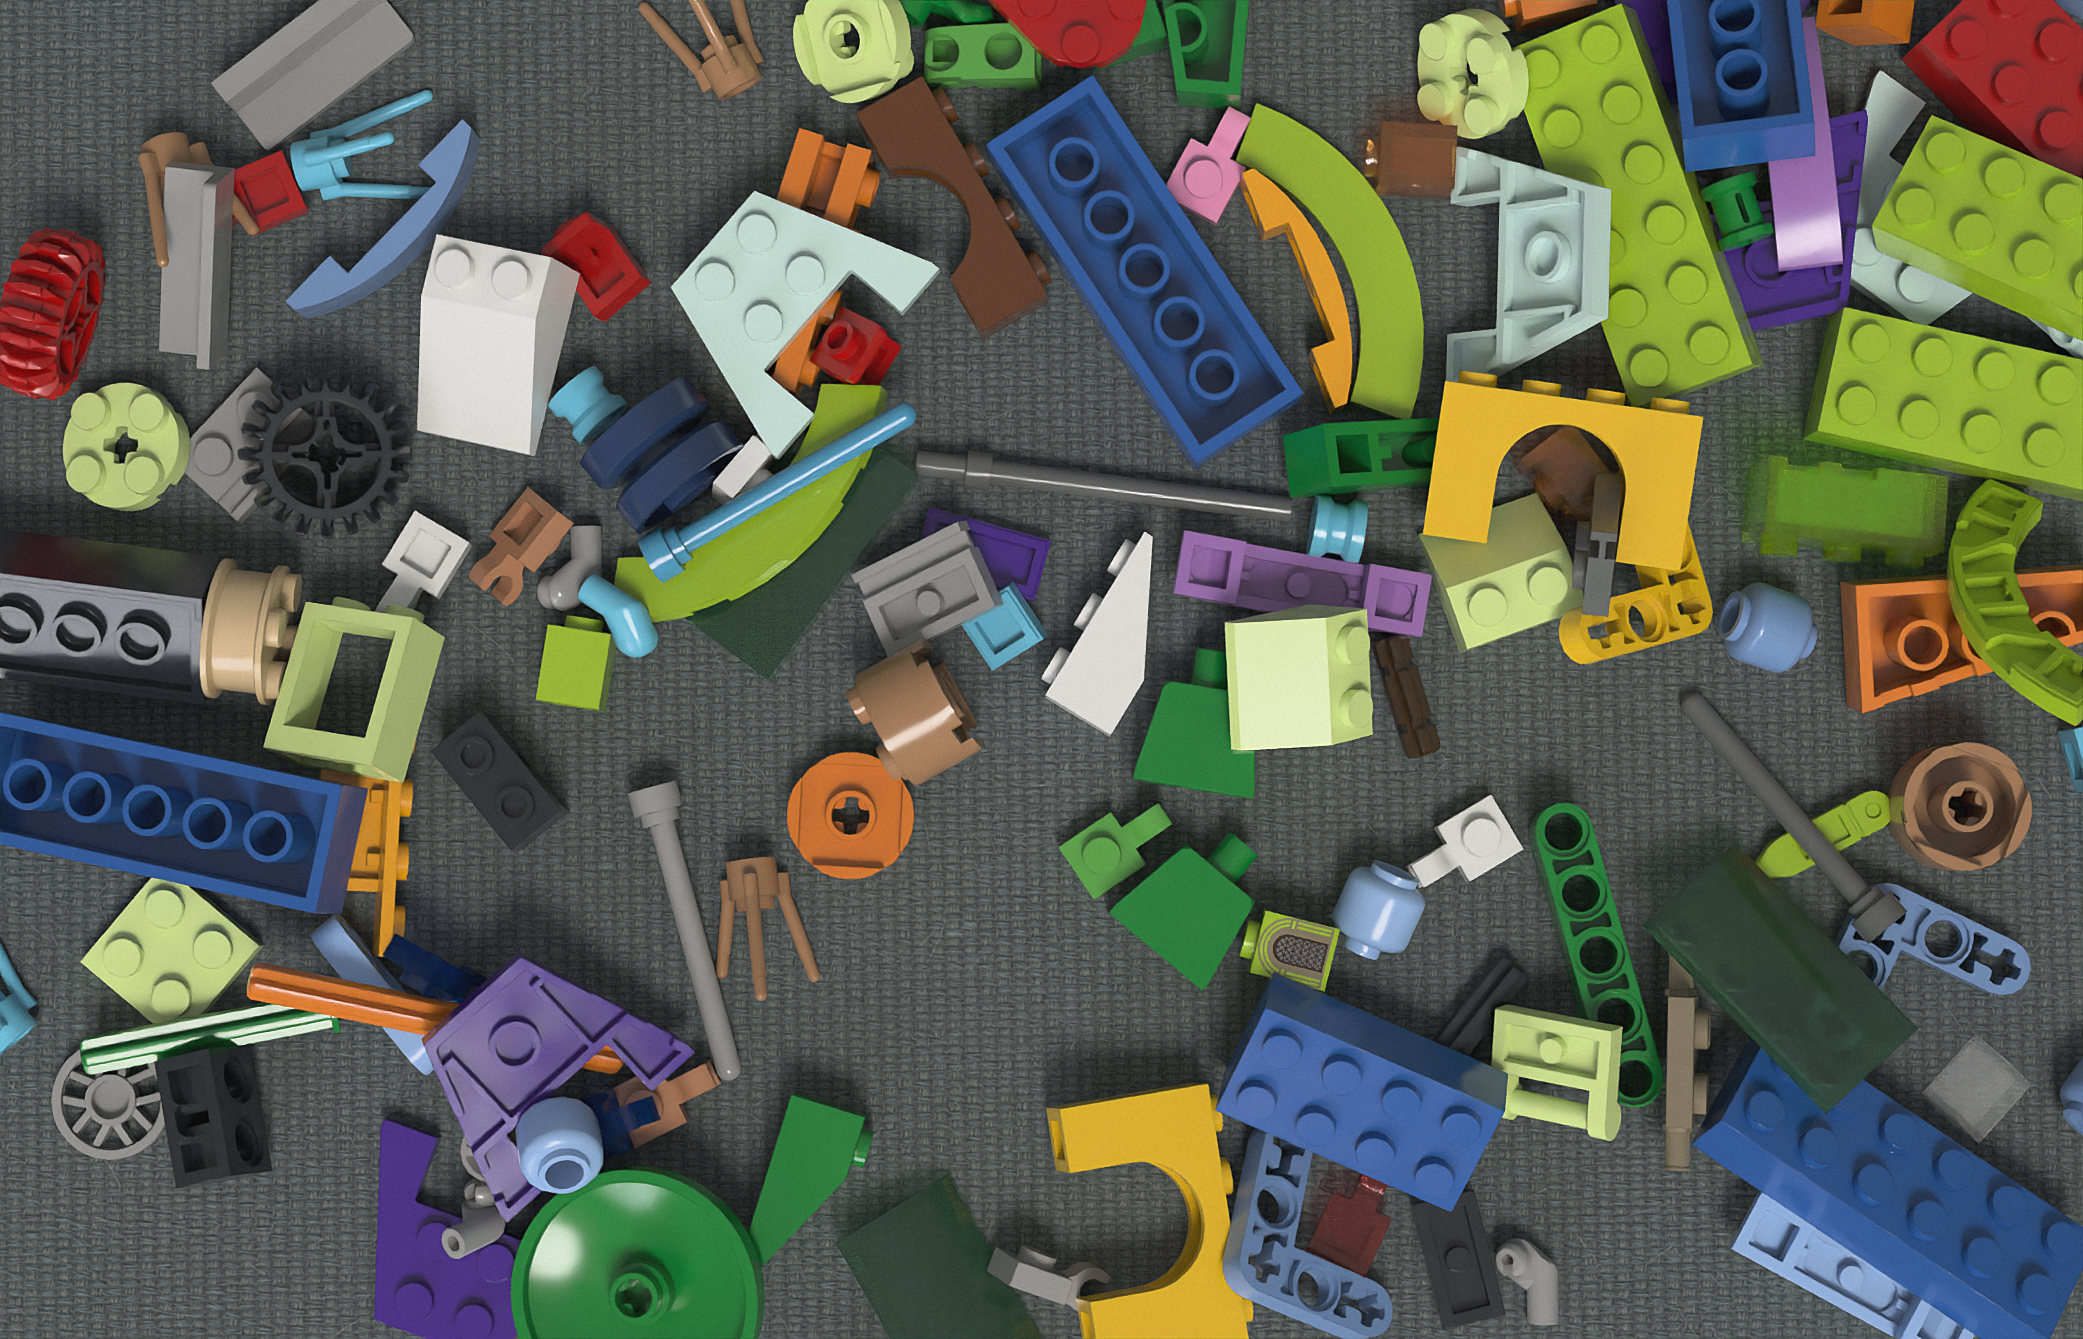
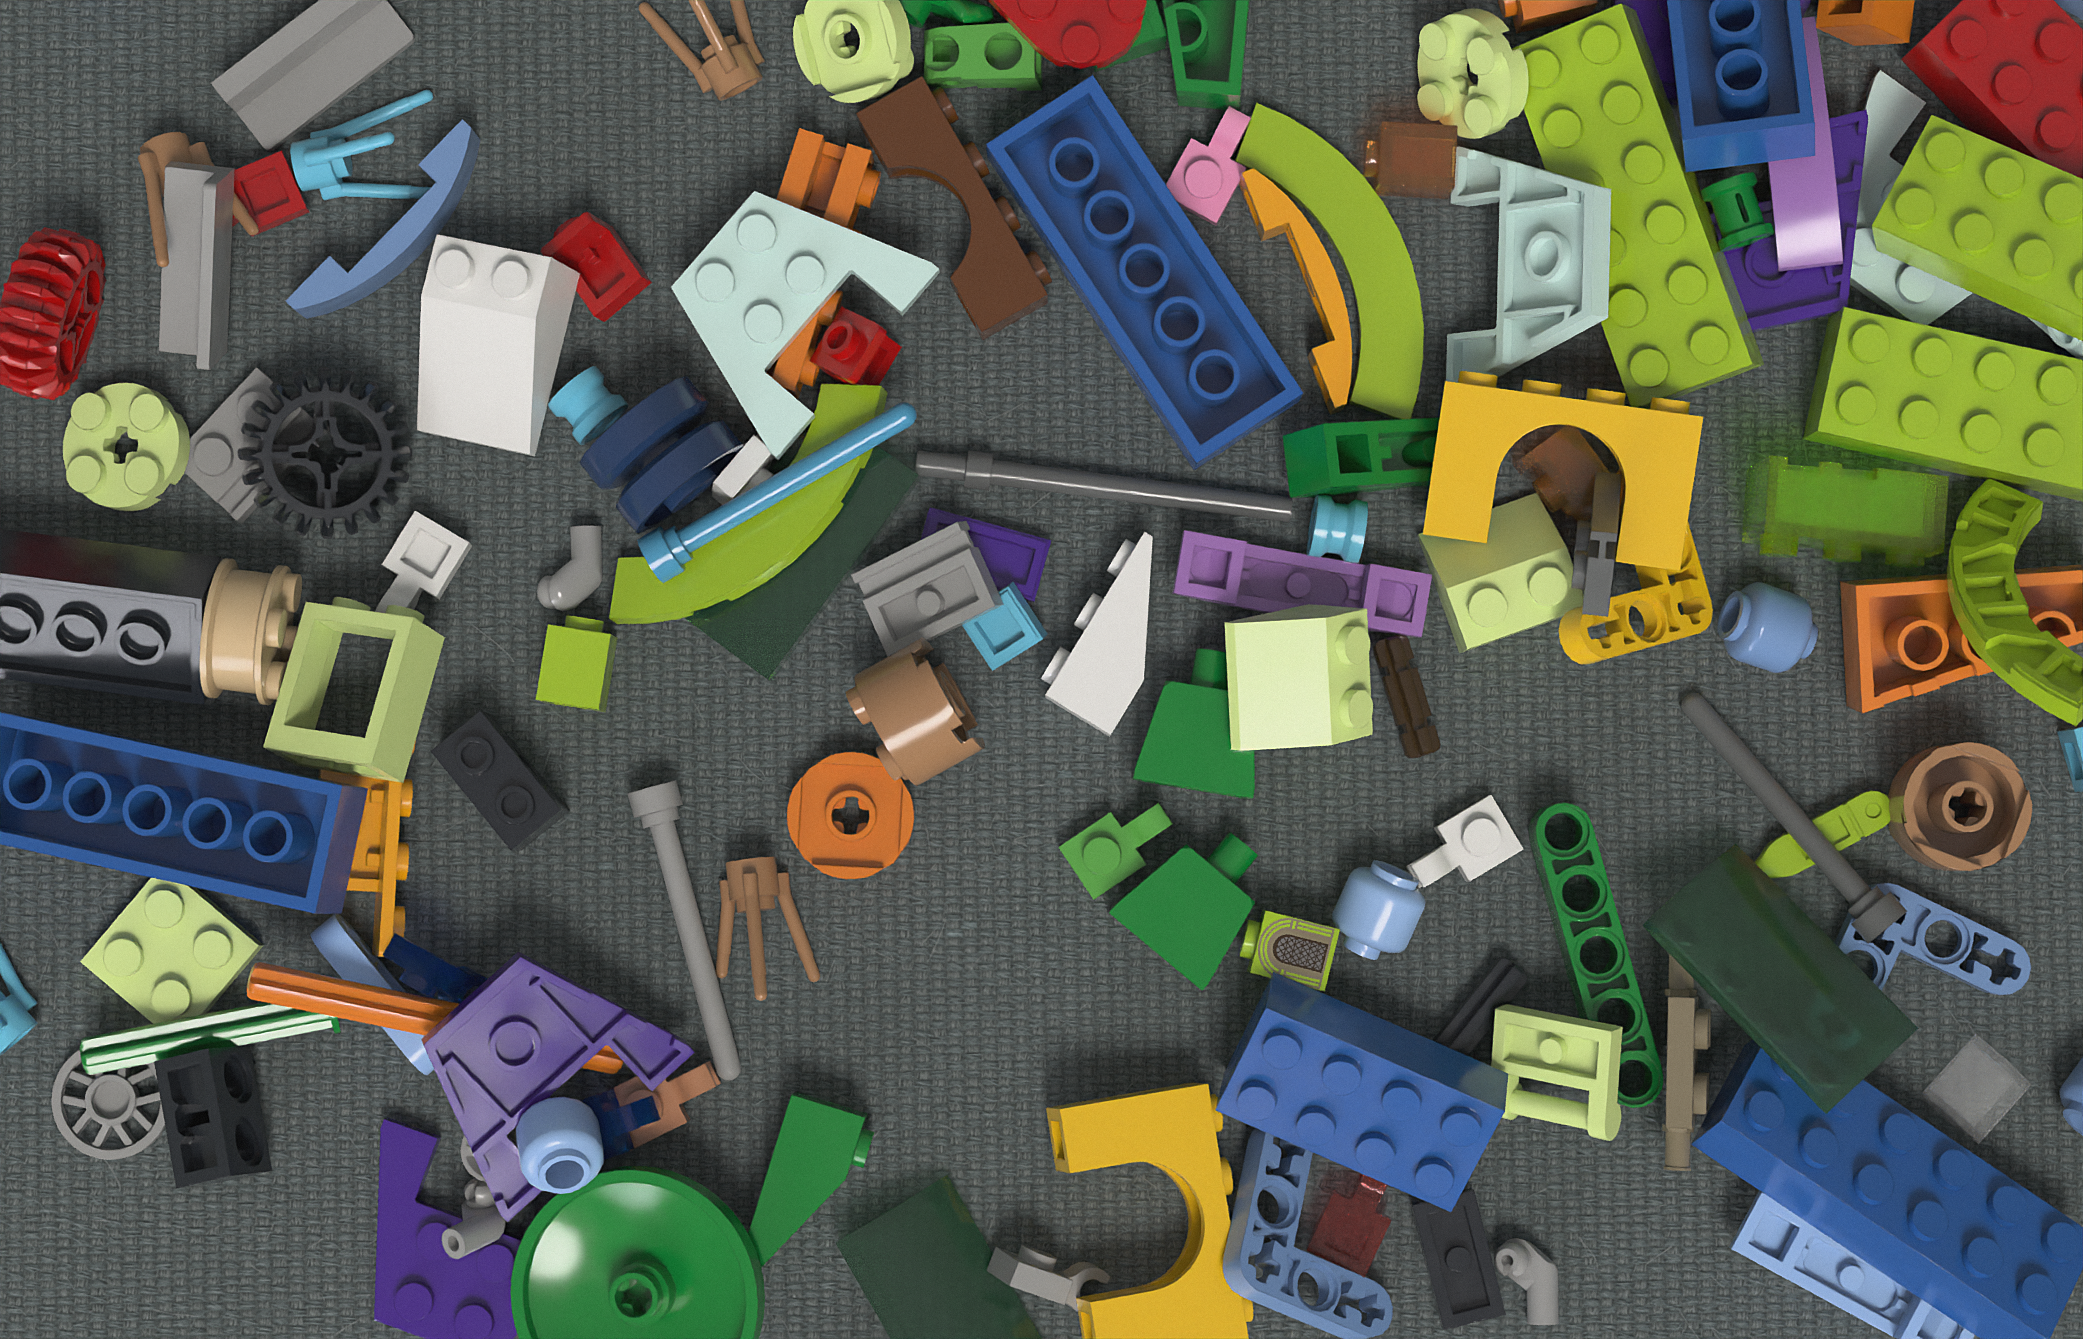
nougat plate [469,487,574,607] -> none
medium azure arm [578,574,658,658] -> none

